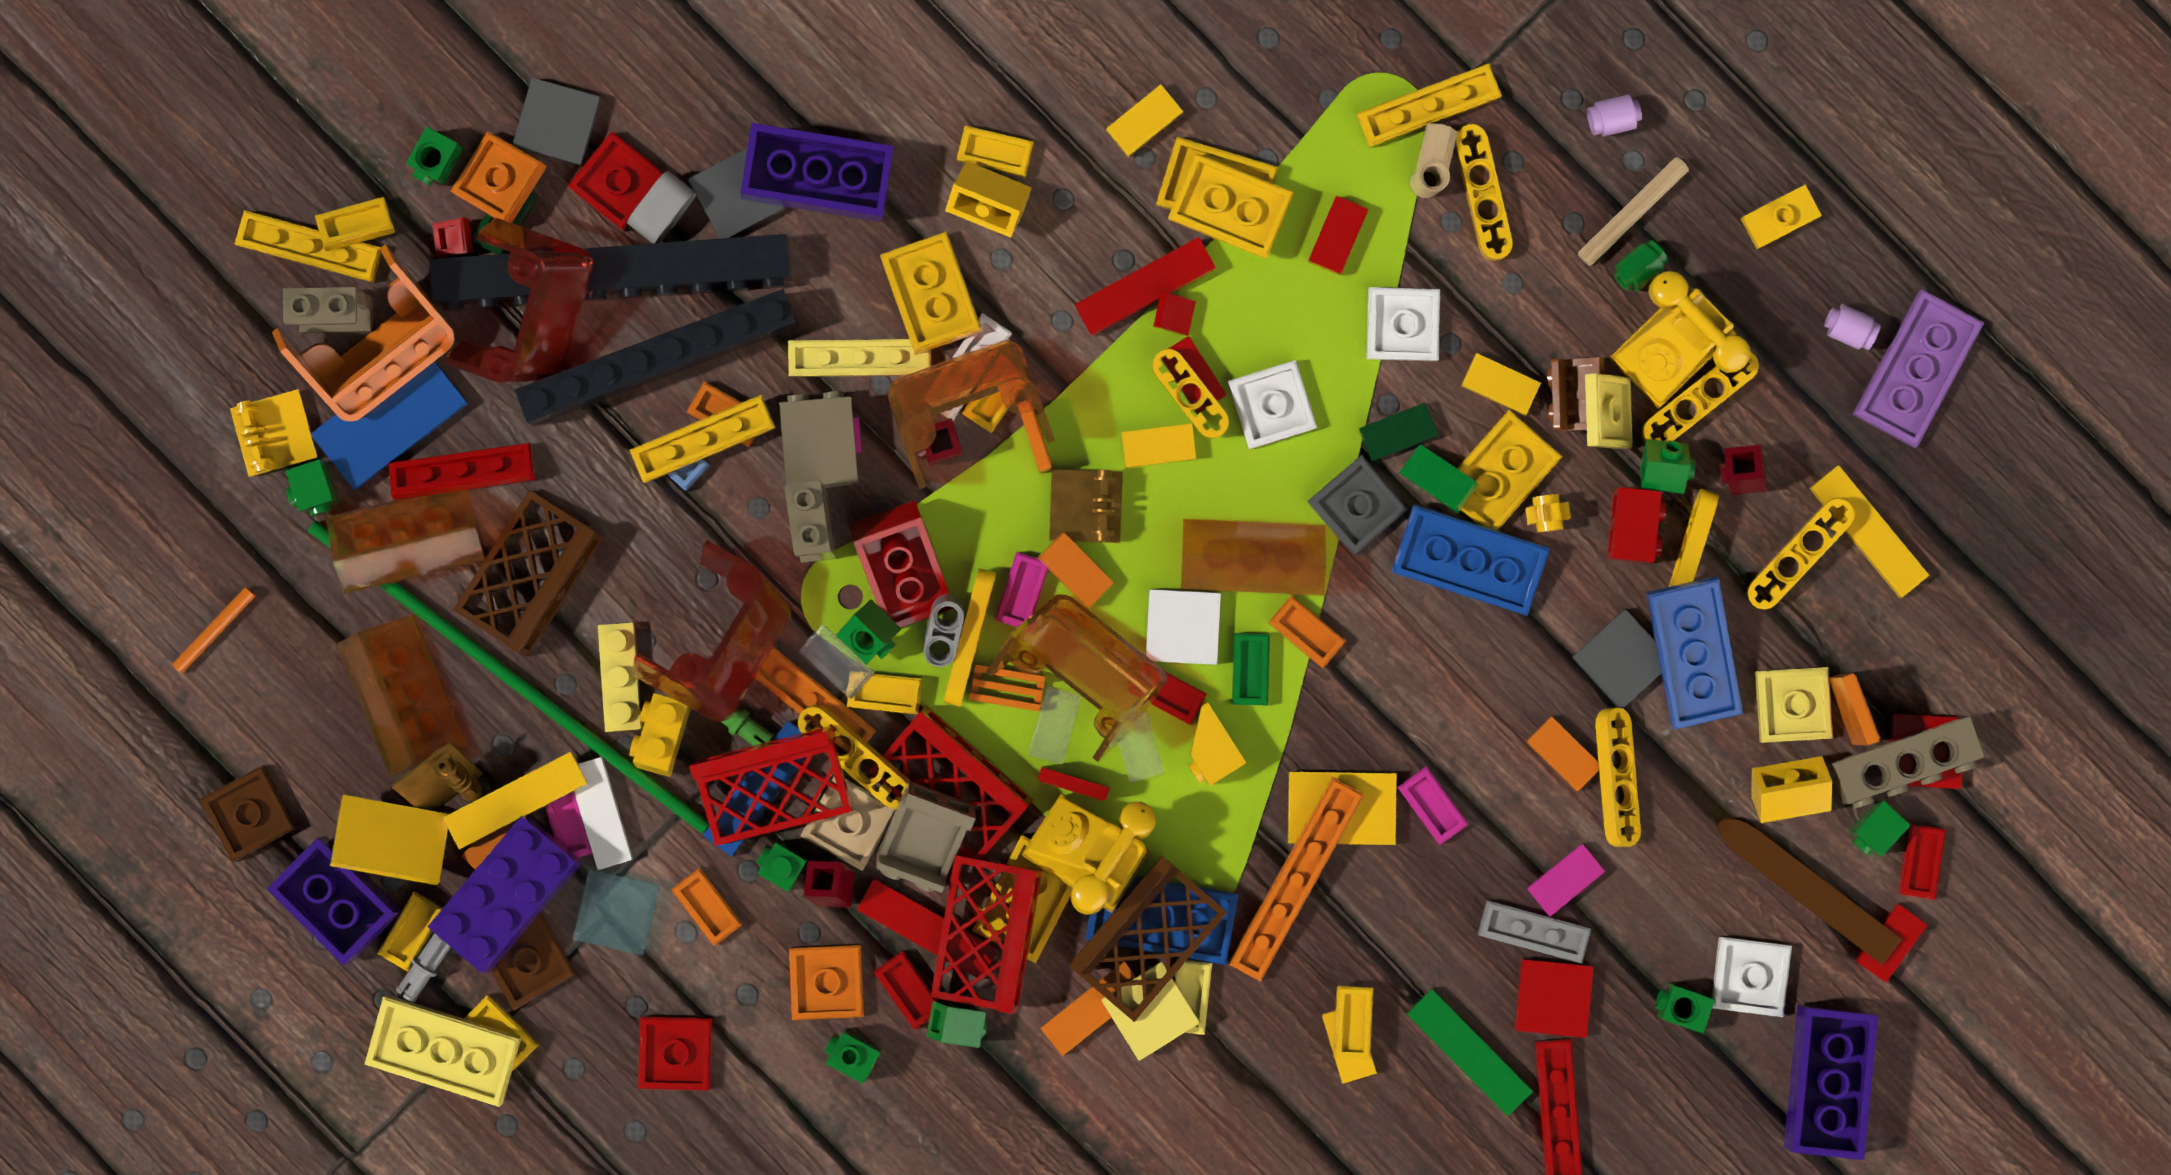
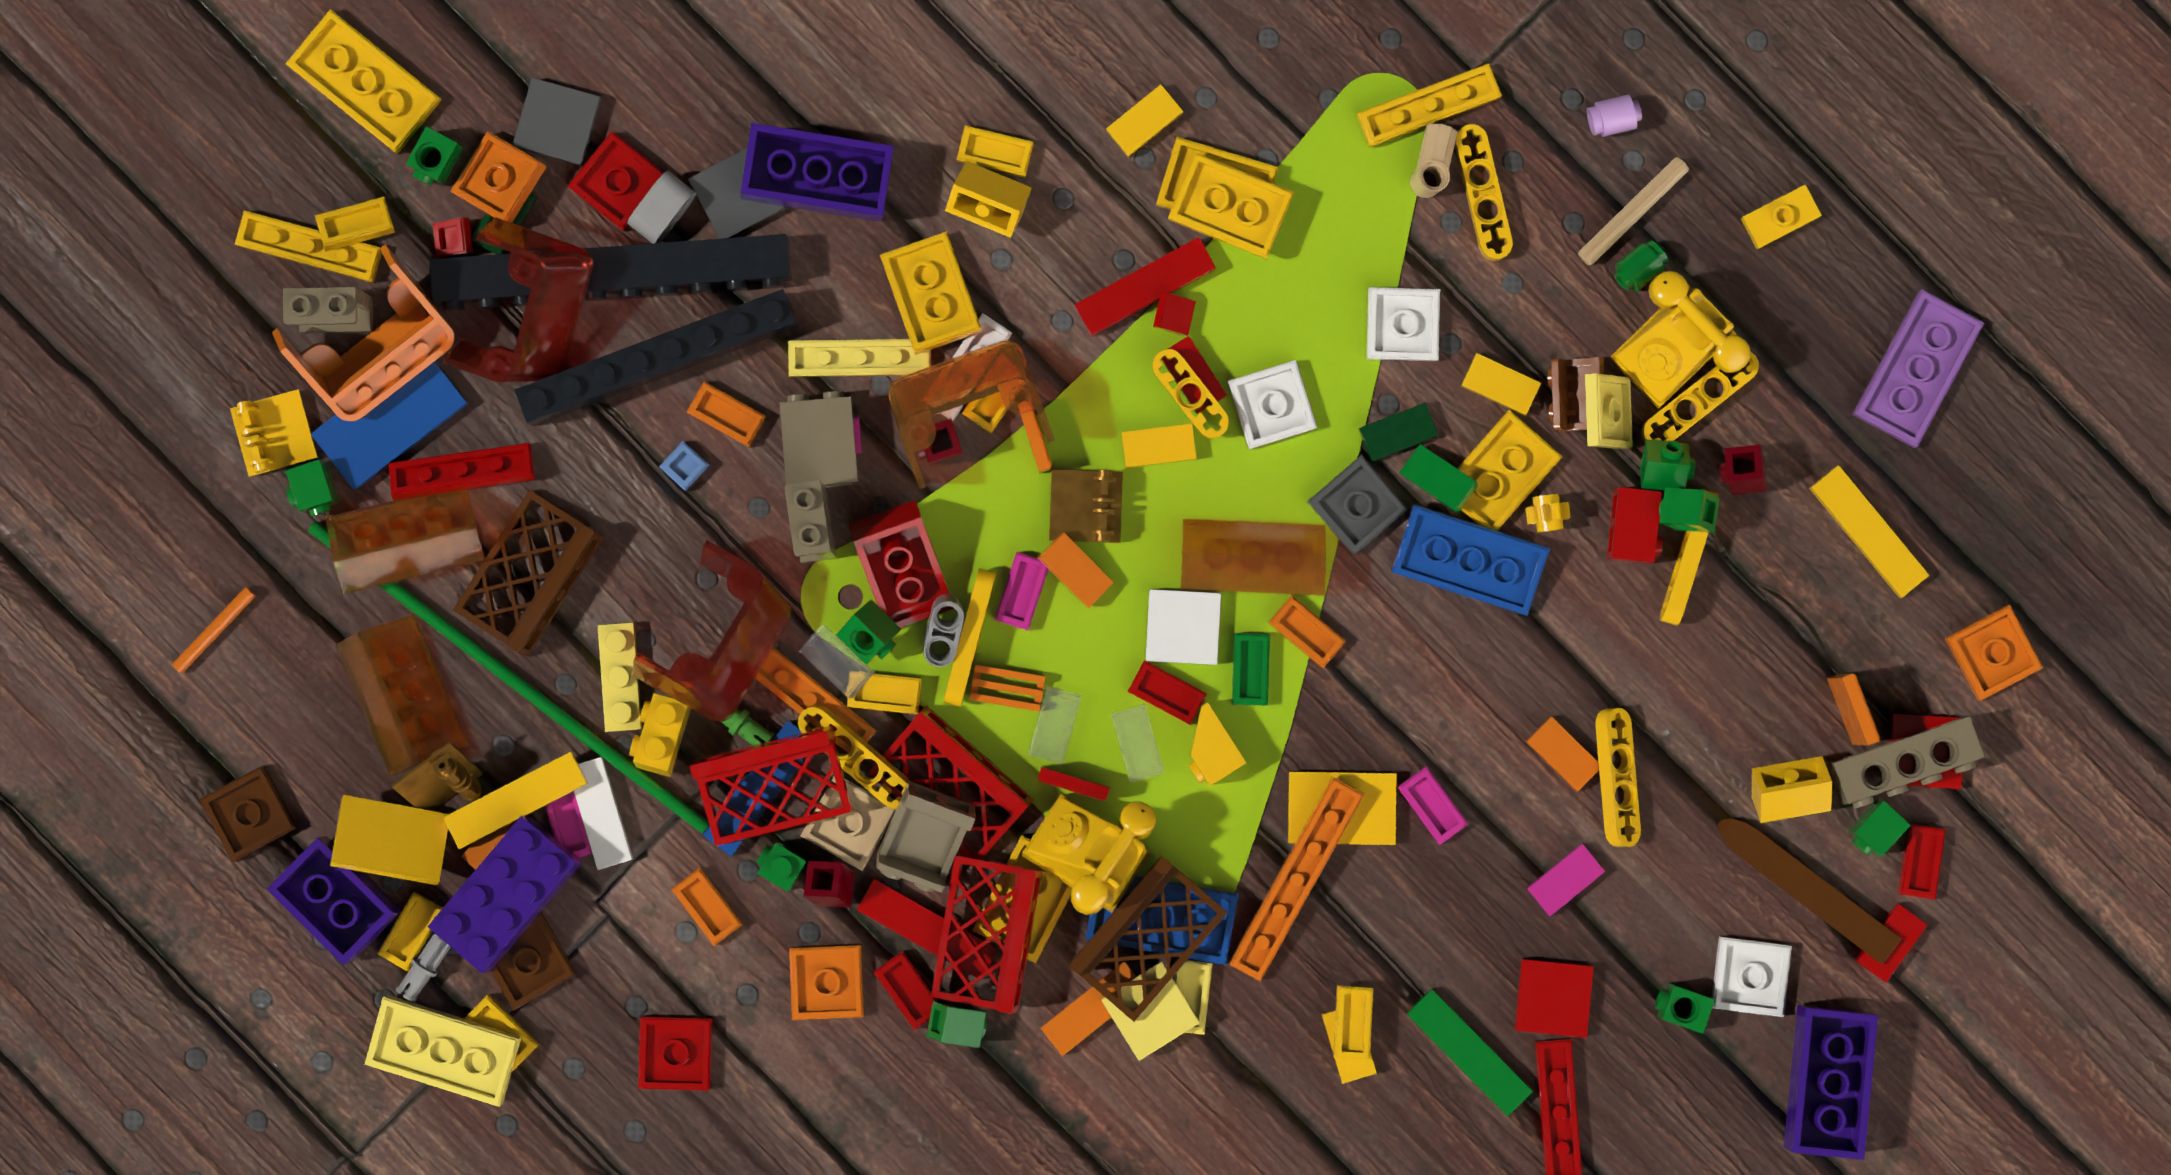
clear light blue tile [573,869,660,955] -> none
yellow tile [630,395,776,483] -> none
green brick [824,1029,882,1084] -> none
clear orange windscreen [986,594,1167,762] -> none
red tile [1308,195,1369,276] -> none
light grey tile [1477,900,1591,963] -> none
dark grey tile [1572,609,1661,708] -> none
blue tile [1646,576,1743,730] -> none
yellow beam [1746,498,1855,609] -> none
light yellow tile [1755,667,1833,743] -> none
lavender brick [1824,303,1881,350] -> none
none -> yellow tile [285,9,442,154]
none -> green brick [1659,488,1720,533]
none -> orange tile [1945,605,2044,701]

